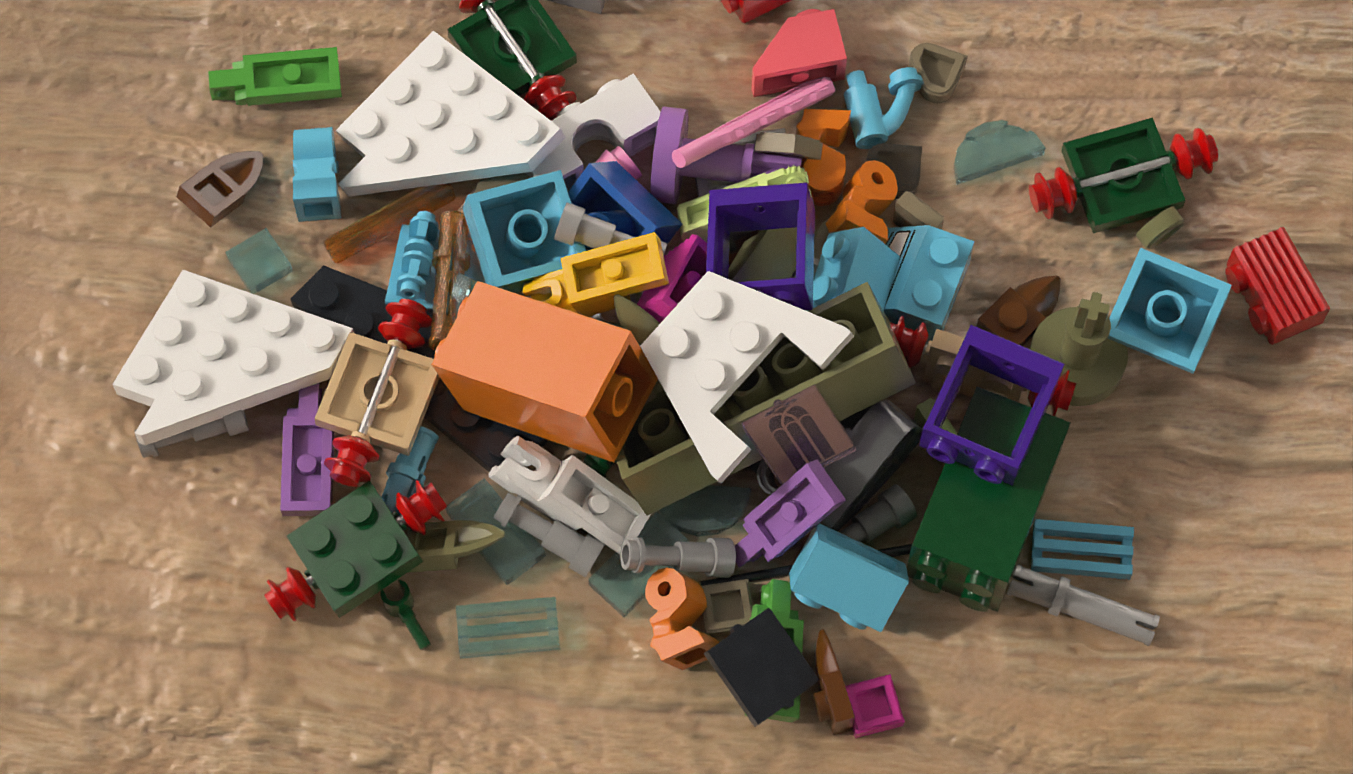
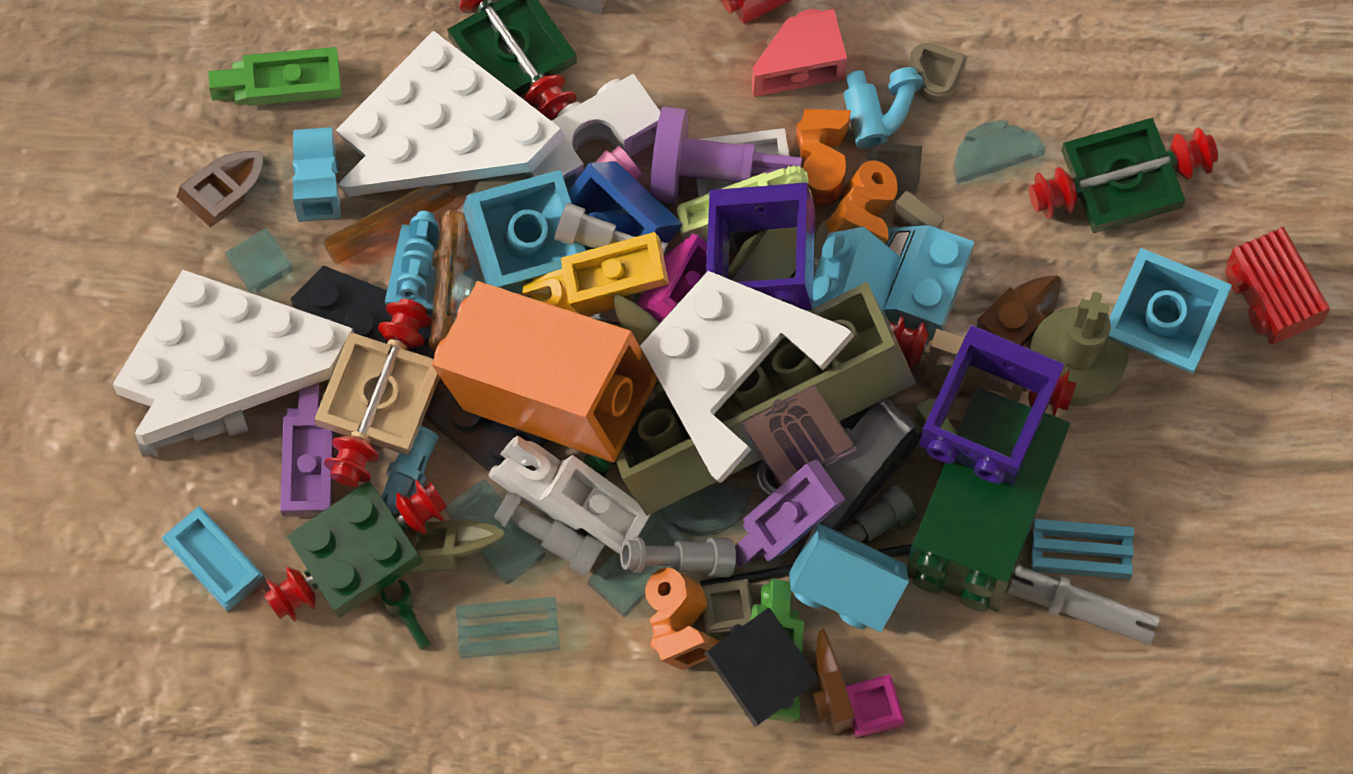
bright pink sword [672,76,835,168] -> none
dark tan tile [754,132,823,160] -> none
olive tile [1136,206,1184,250] -> none
none -> medium azure tile [161,506,265,613]

